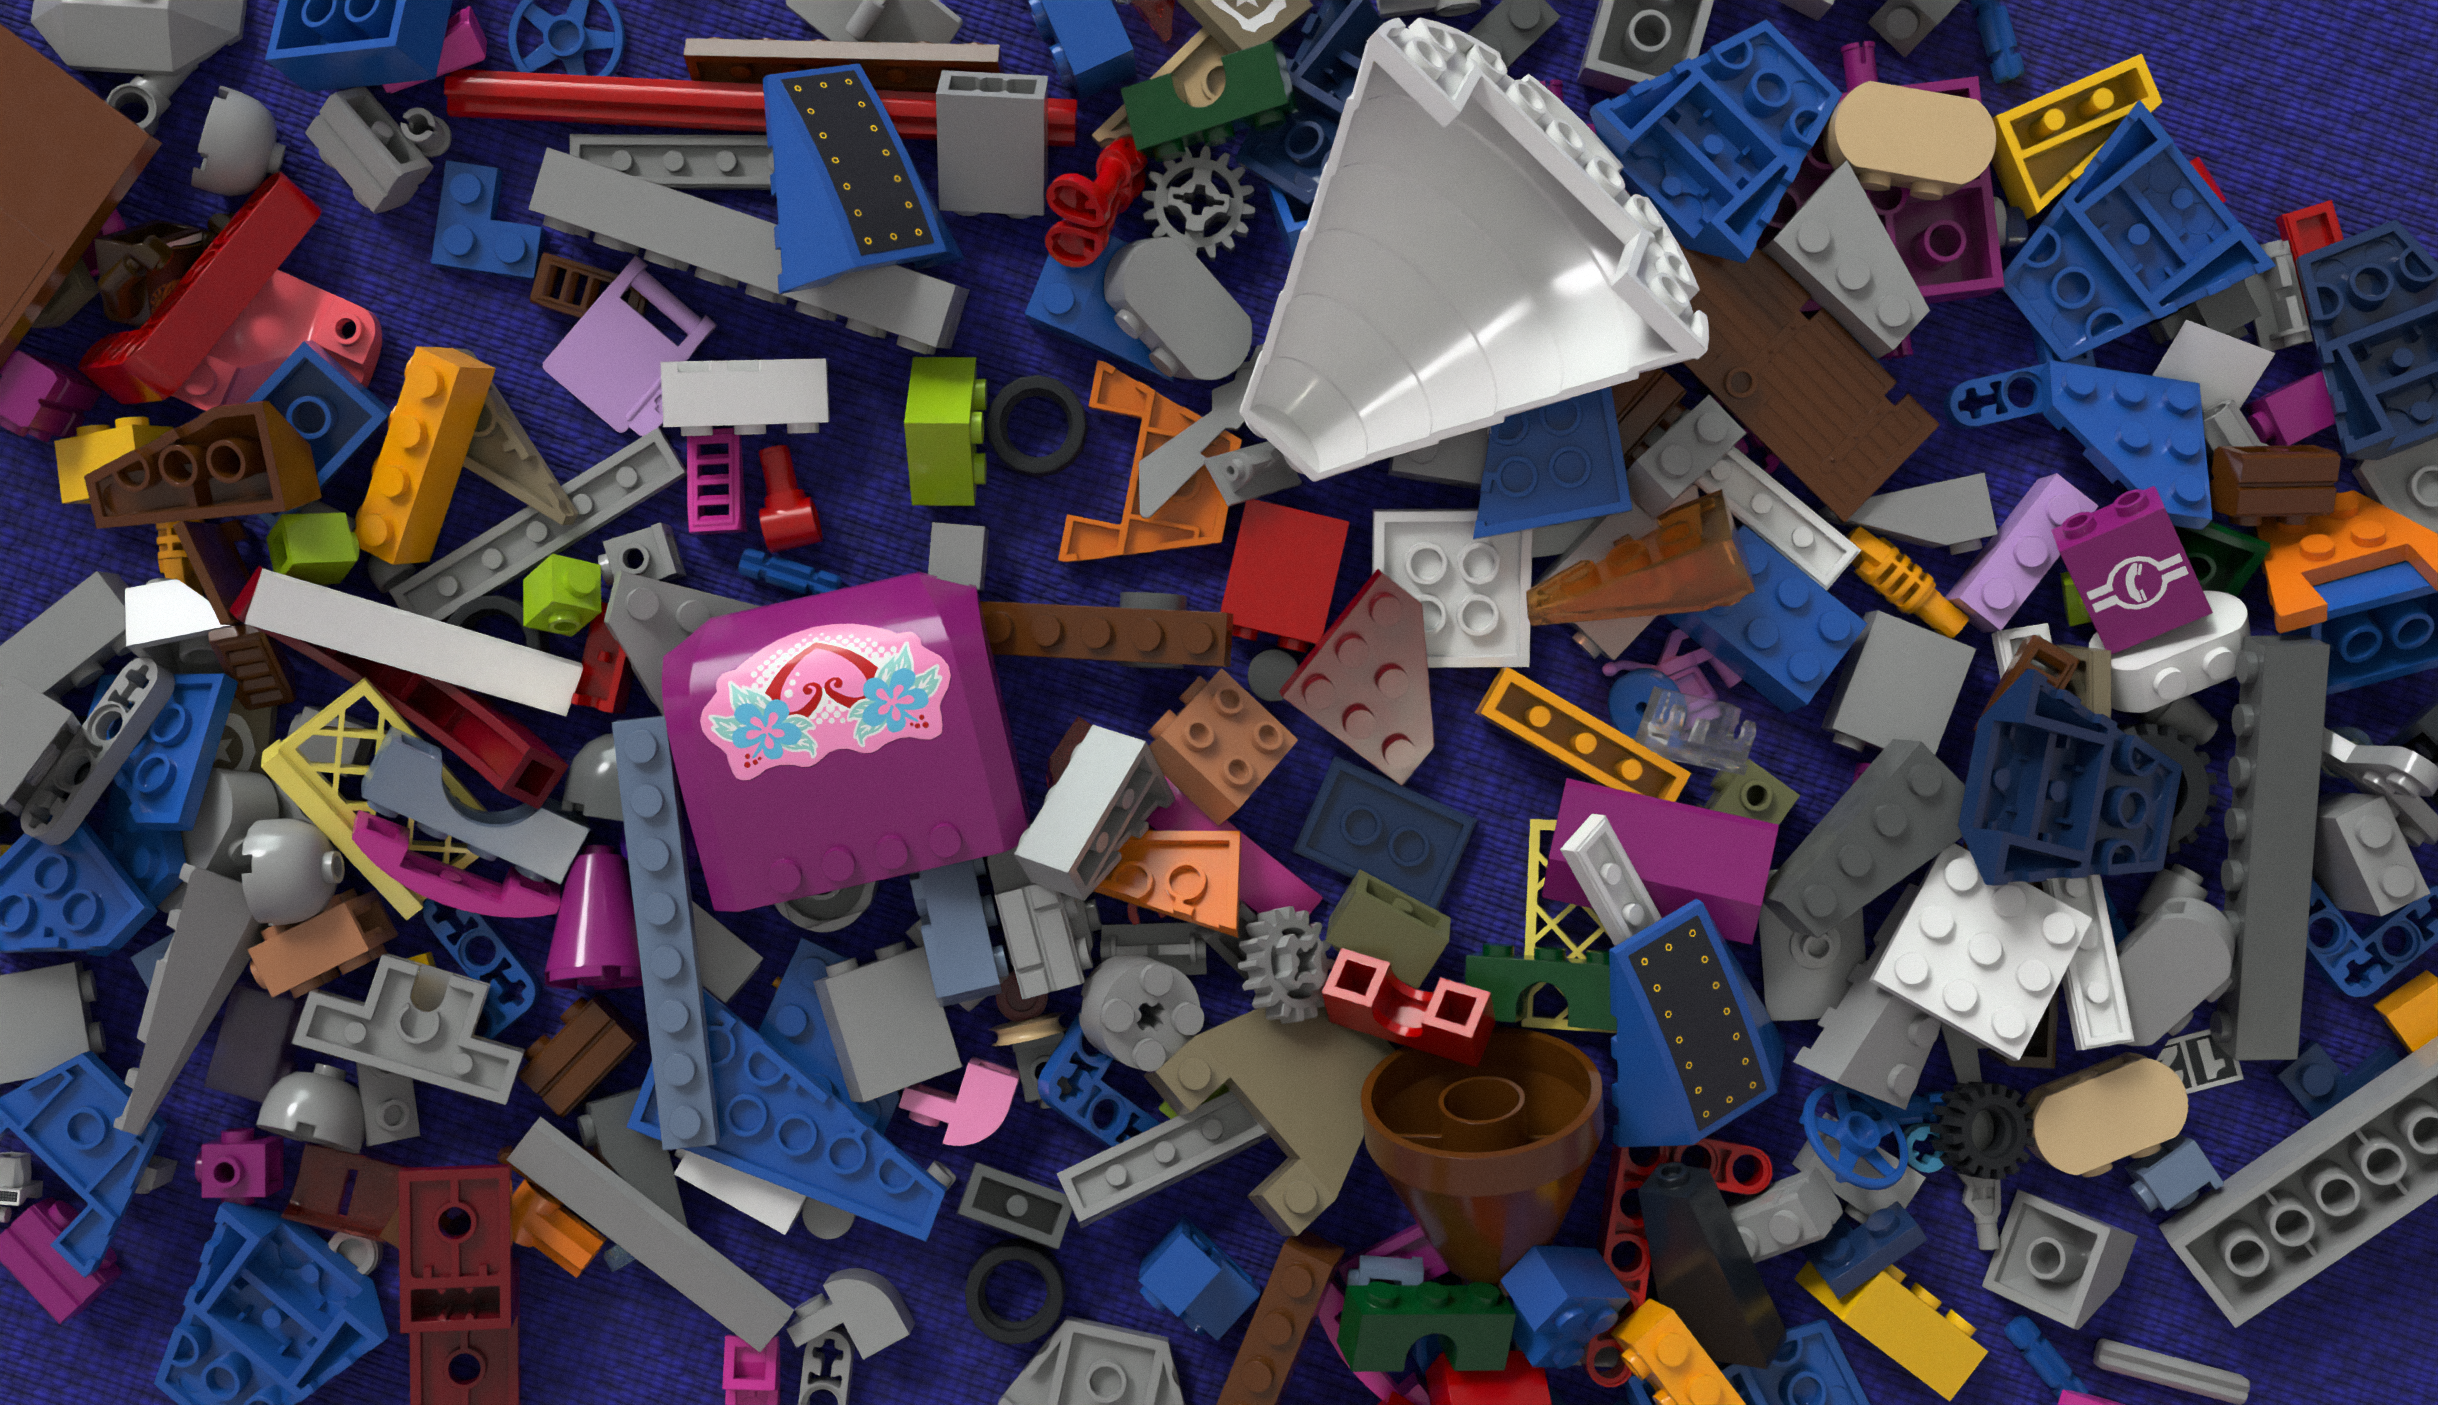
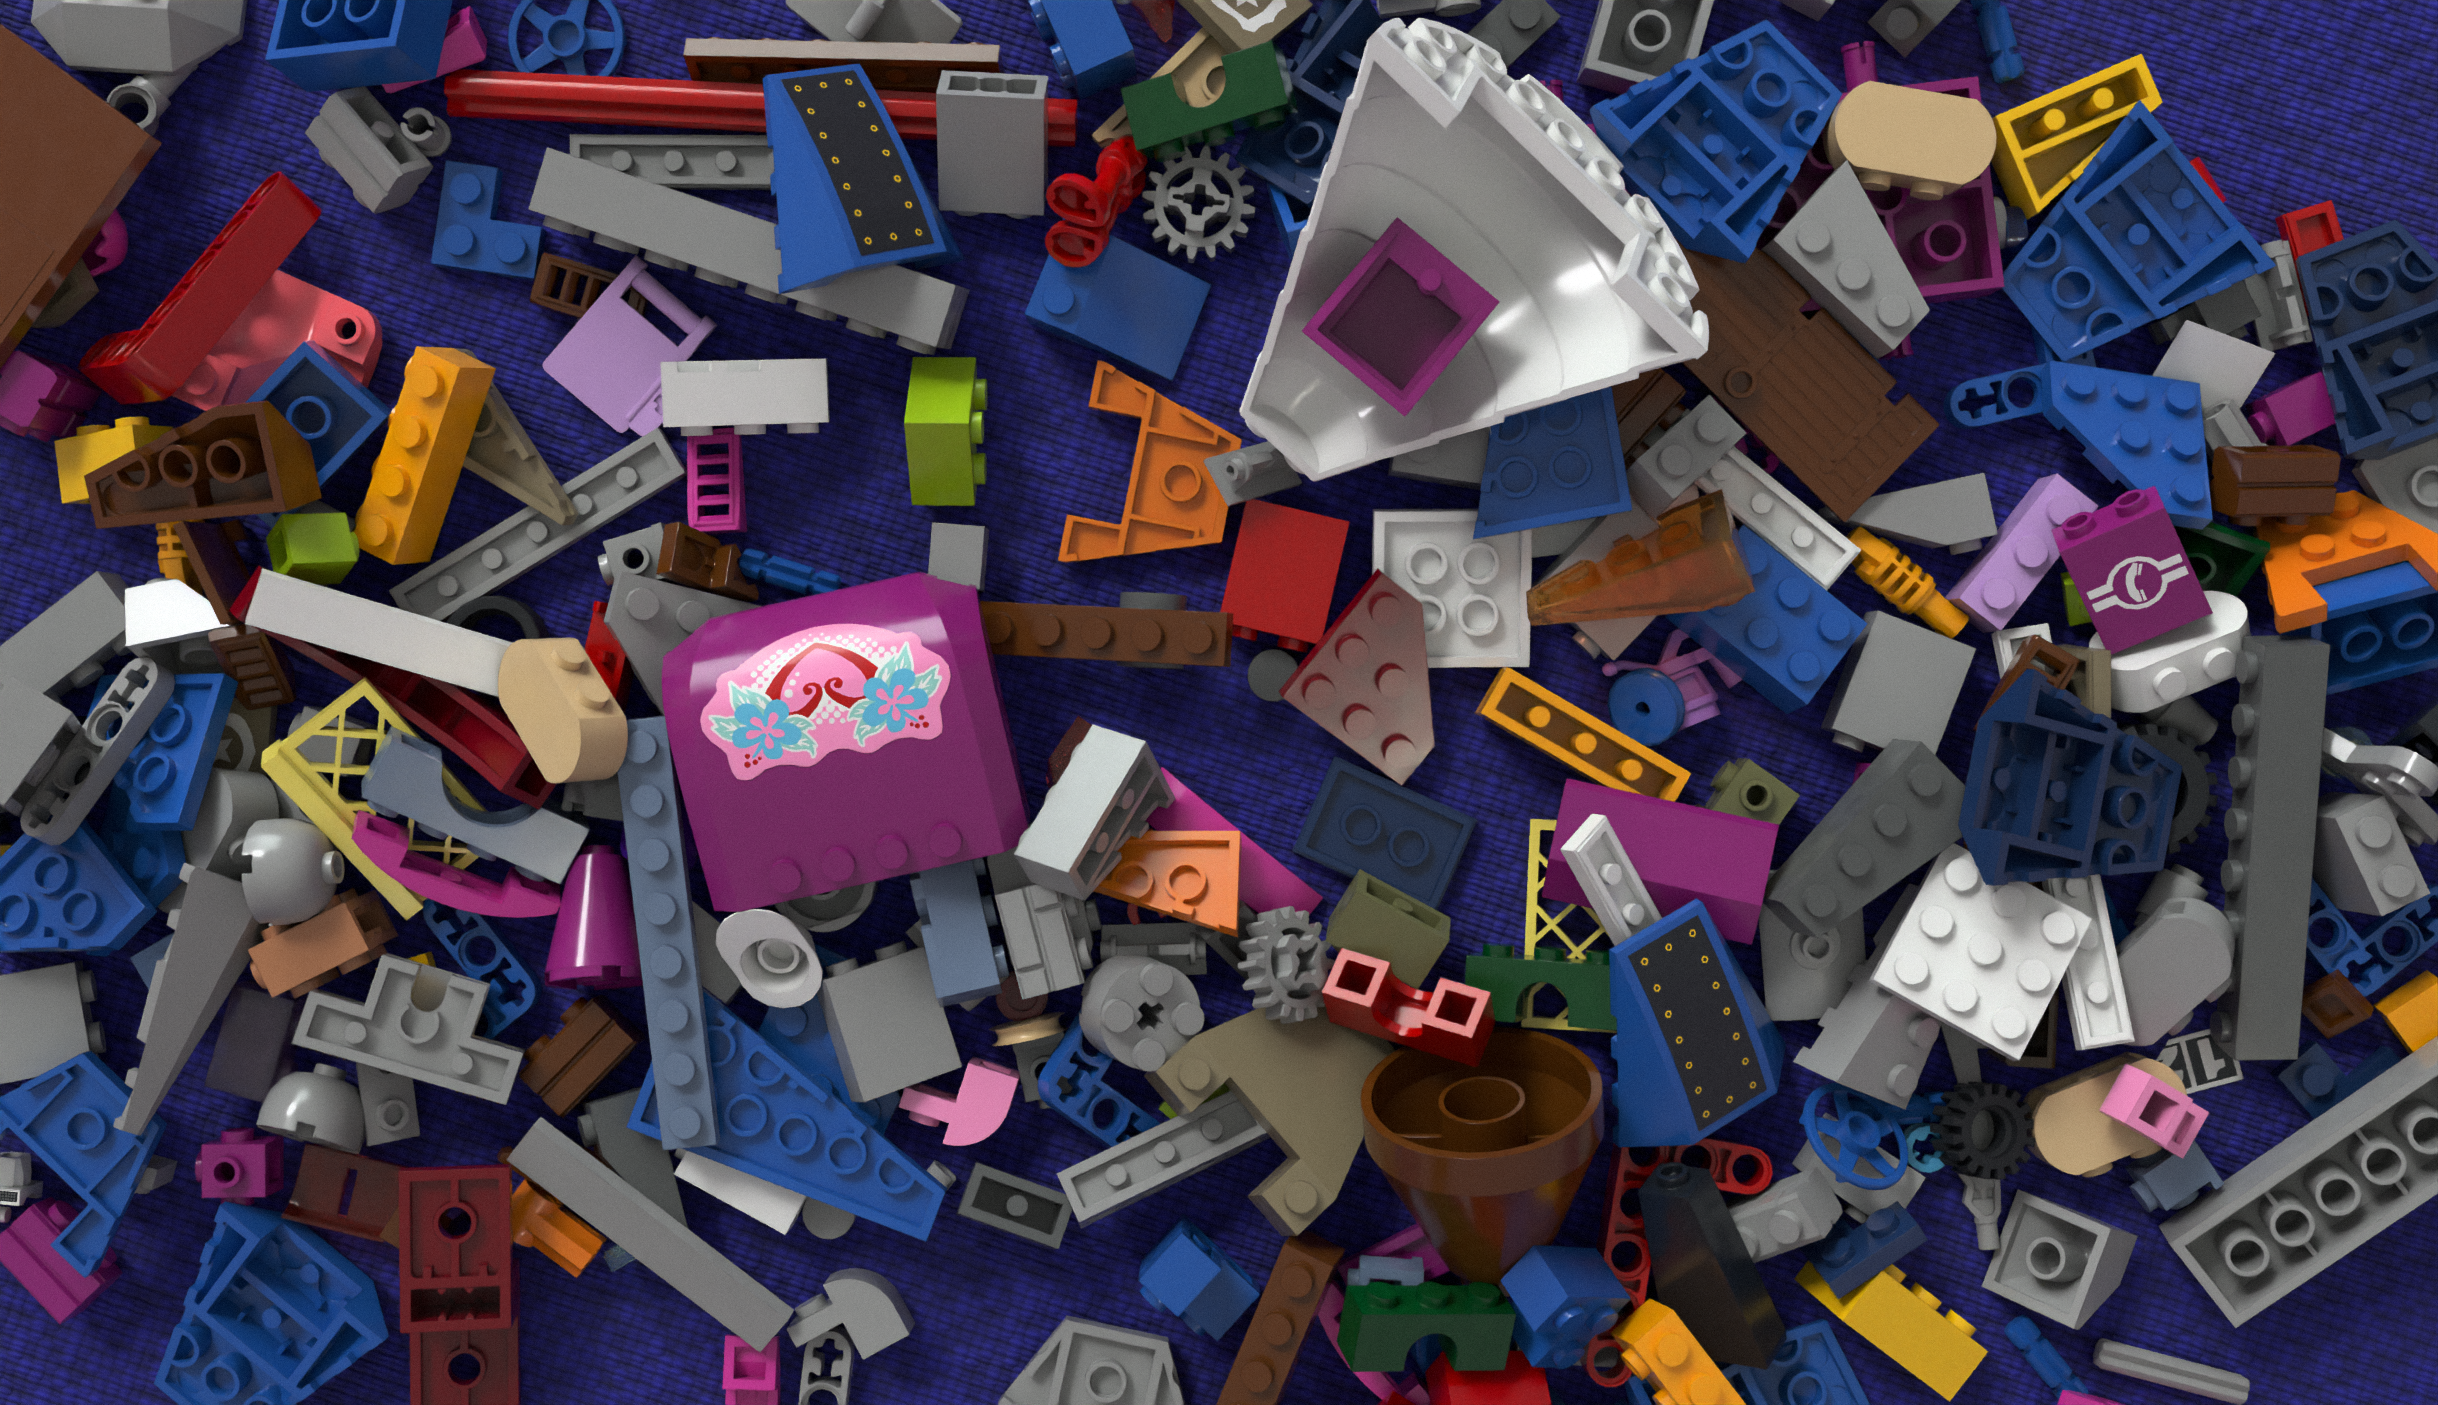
dark brown torso [95,213,236,330] -> none
light grey cylinder [191,85,286,197] -> none
light grey tile [328,1225,383,1276] -> none
light grey hinge [368,555,416,593] -> none
lime brick [523,554,602,637] -> none
red pin [758,445,823,554] -> none
black tyre [965,1238,1066,1345] -> none
black tyre [987,375,1088,478] -> none
light grey brick [1104,237,1252,380] -> none
light grey sword [1139,344,1264,519] -> none
nougat brick [1148,668,1298,826] -> none
clear hinge [1634,686,1756,775] -> none
none -> tan brick [498,637,628,784]
none -> reddish brown slope [656,522,759,602]
none -> white piece [716,909,823,1008]
none -> magenta piece [1302,217,1500,417]
none -> bright pink brick [2099,1064,2209,1159]
none -> reddish brown tile [2301,969,2374,1039]

